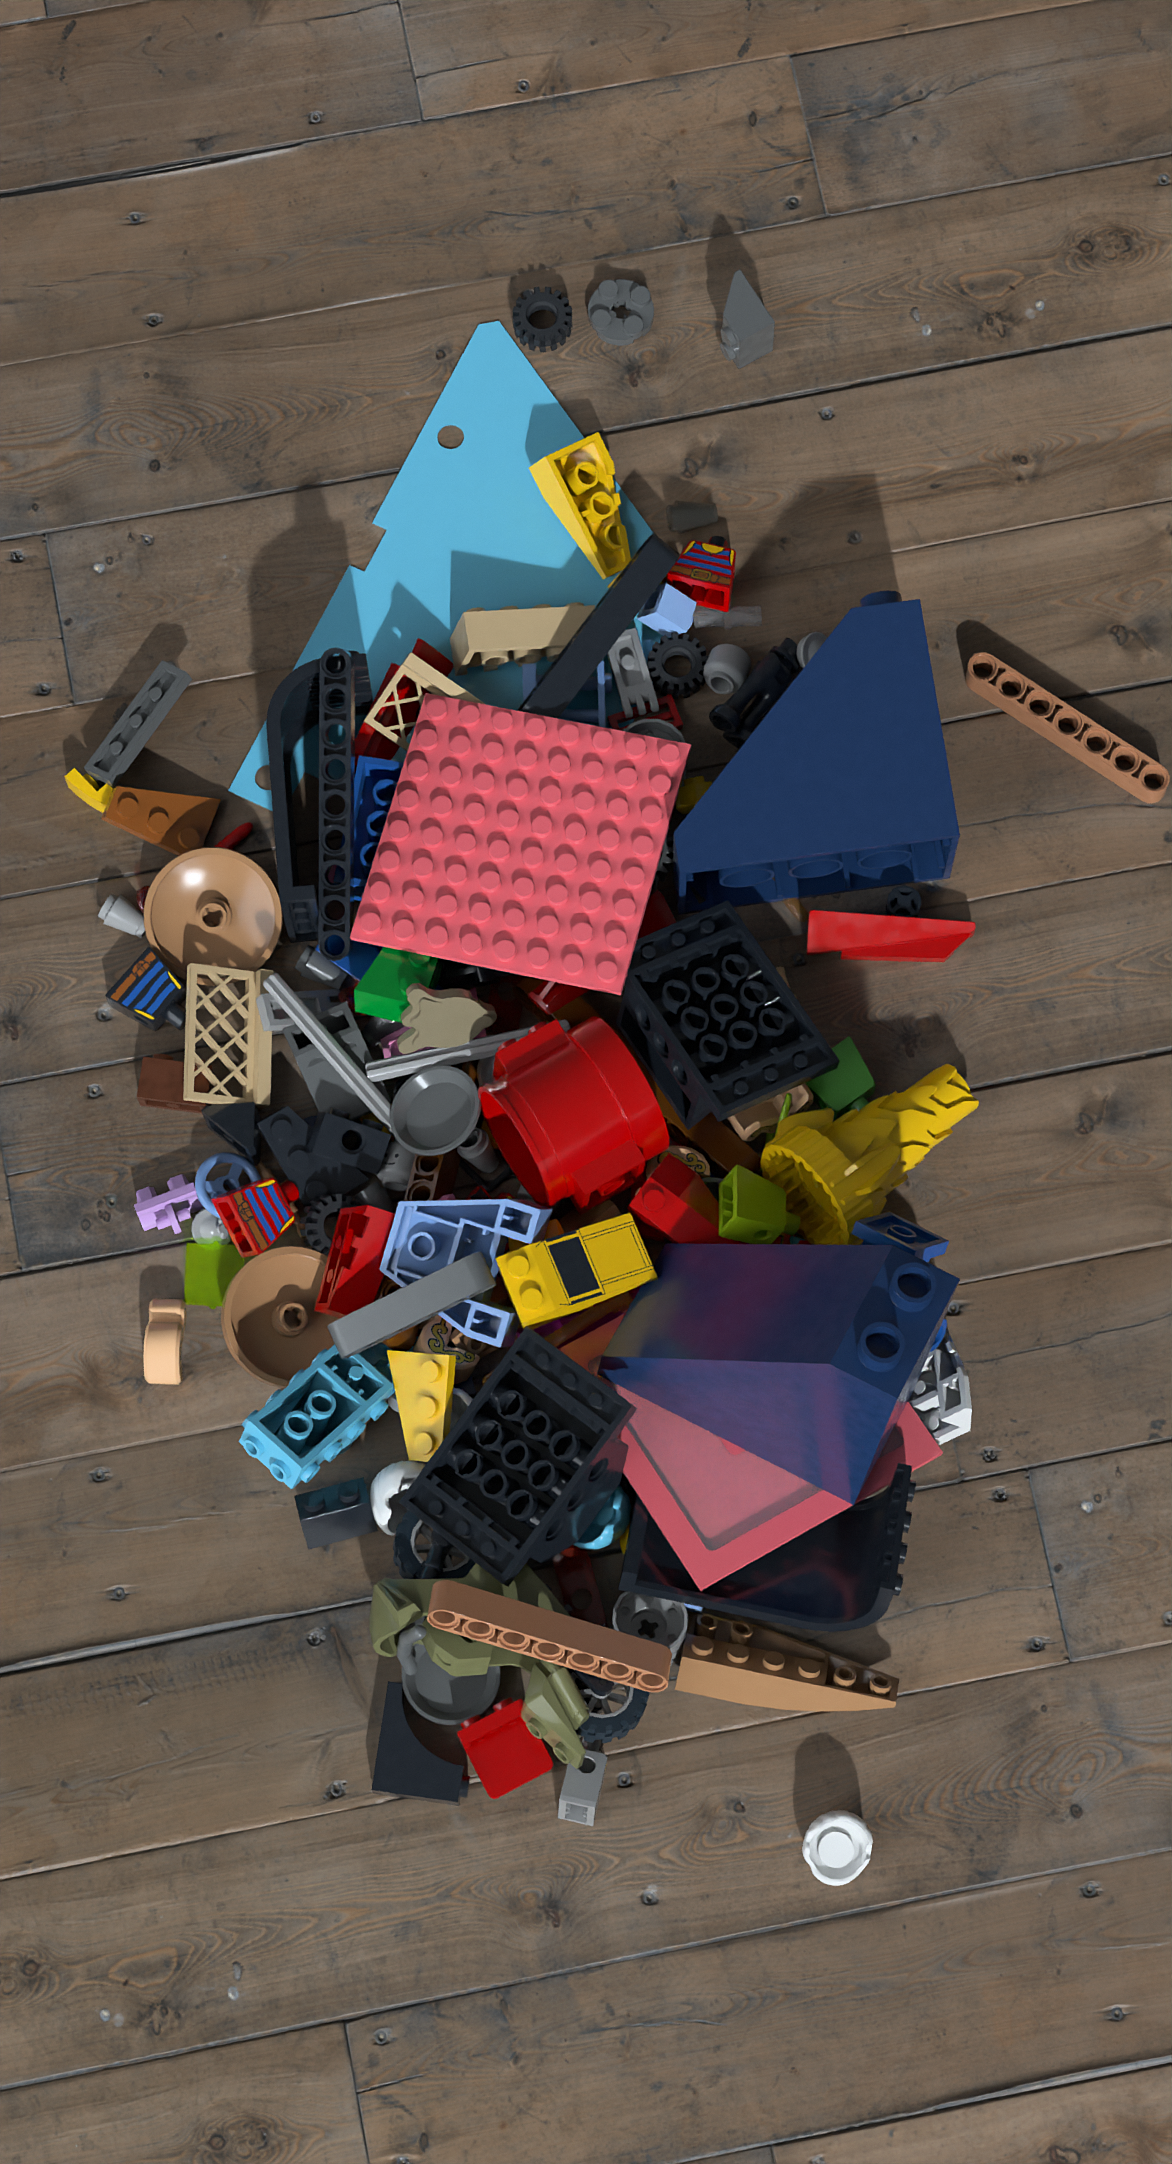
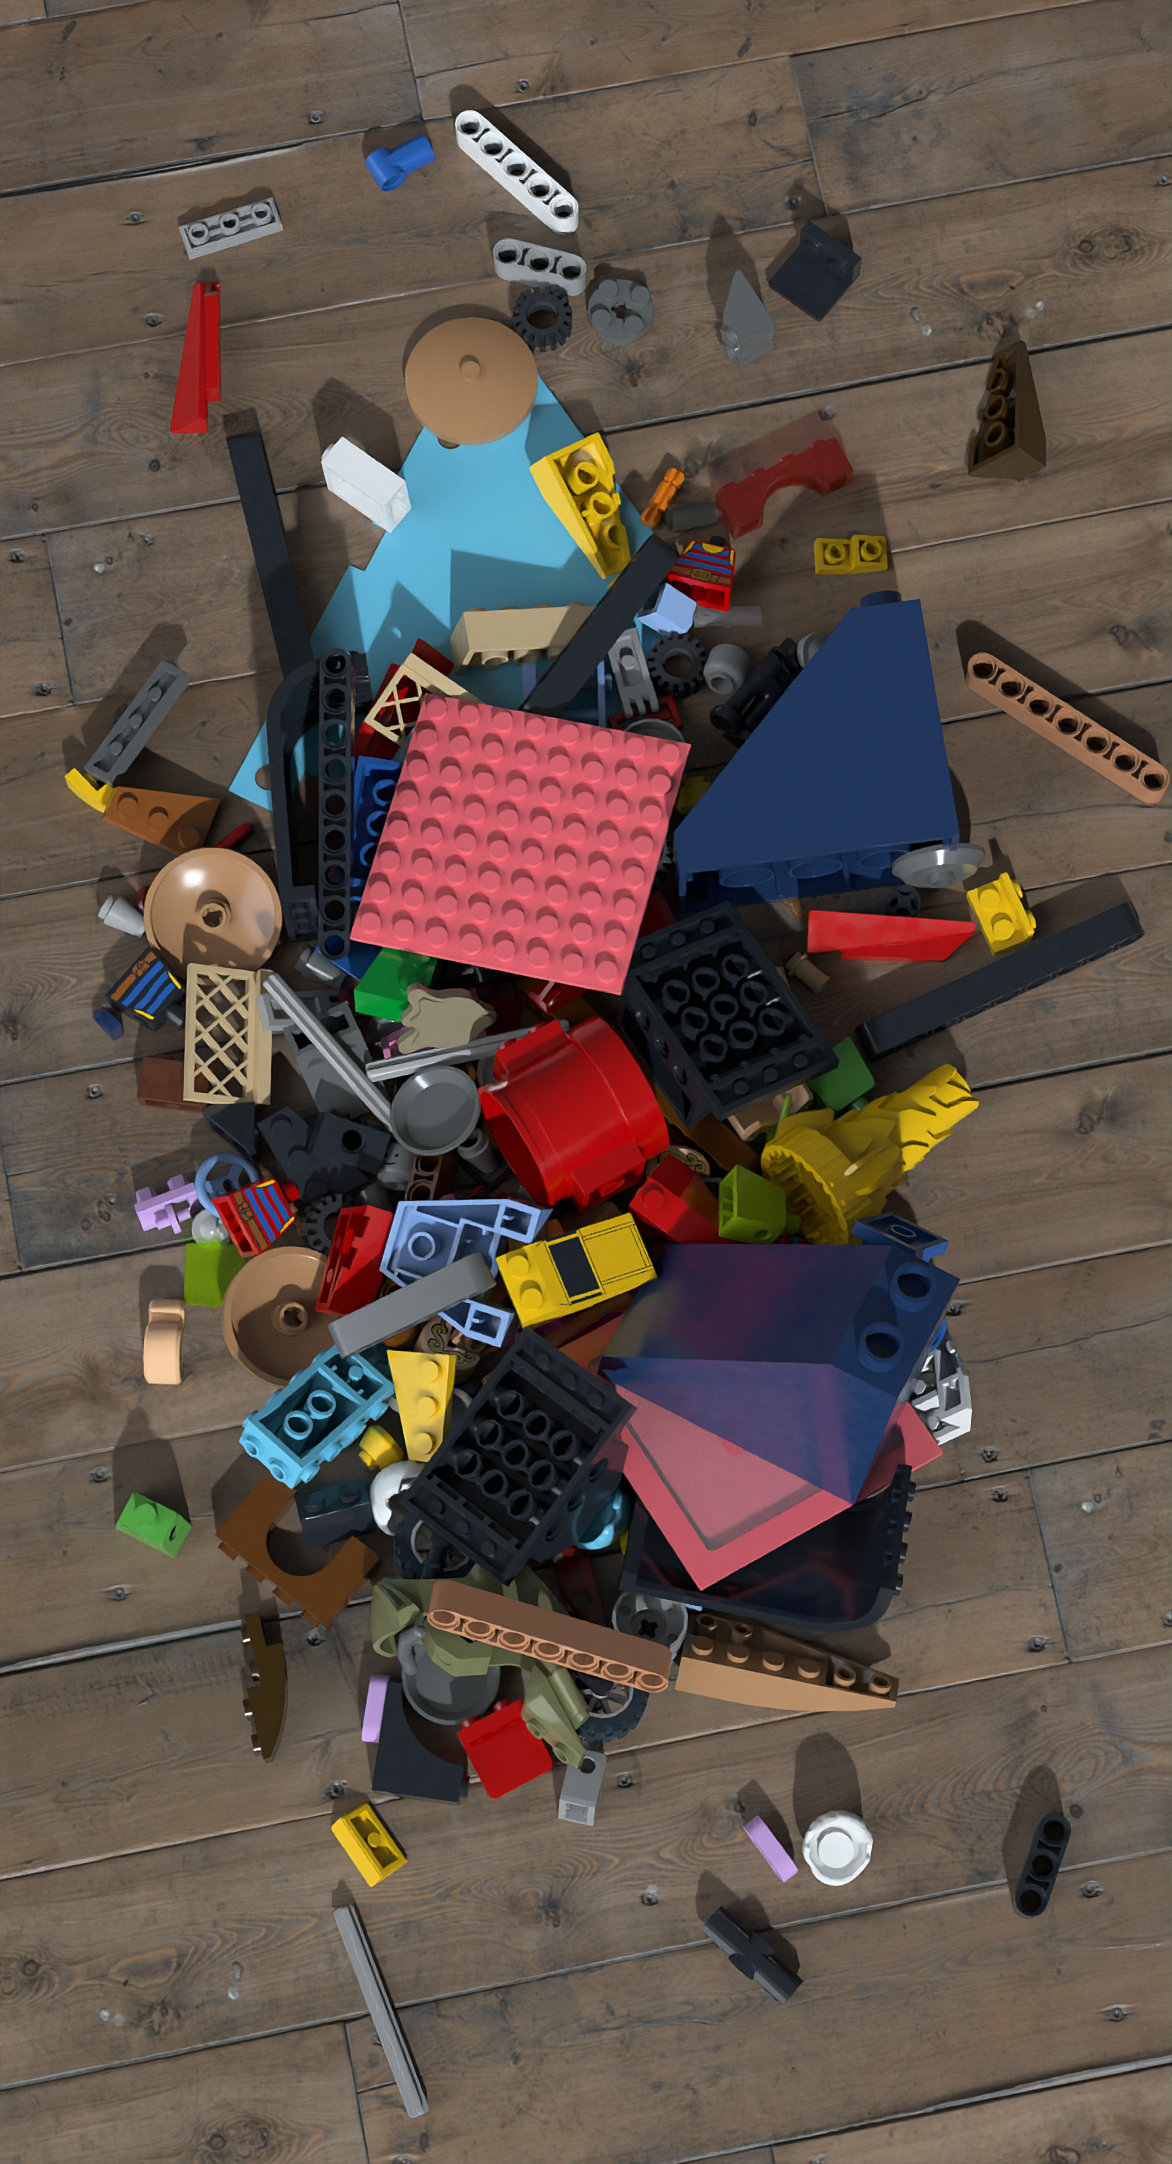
none -> dark blue tile [93,1007,124,1041]
none -> bright green torso [115,1492,192,1558]
none -> red wedge [170,282,221,433]
none -> light grey tile [179,197,283,260]
none -> reddish brown arch [215,1470,382,1630]
none -> black beam [226,430,314,679]
none -> dark brown slope [240,1612,288,1763]
none -> white window [321,437,411,533]
none -> yellow slope [331,1802,408,1887]
none -> light grey axle [333,1905,429,2118]
none -> yellow cone [358,1425,404,1471]
none -> lavender beam [362,1673,390,1743]
none -> blue piece [365,133,435,192]
none -> medium nougat dish [405,317,538,445]
none -> white beam [455,110,579,236]
none -> light grey beam [493,238,587,296]
none -> orange axle [641,467,684,529]
none -> black piece [700,1906,804,2005]
none -> clear red arch [715,437,853,540]
none -> lavender beam [743,1815,798,1883]
none -> black bracket [768,221,862,322]
none -> tan pin [785,951,830,994]
none -> yellow slope [814,535,888,575]
none -> black beam [854,903,1145,1062]
none -> dark grey piece [891,843,986,888]
none -> yellow bracket [966,871,1036,957]
none -> dark brown wedge [968,340,1046,479]
none -> black beam [1012,1813,1071,1920]

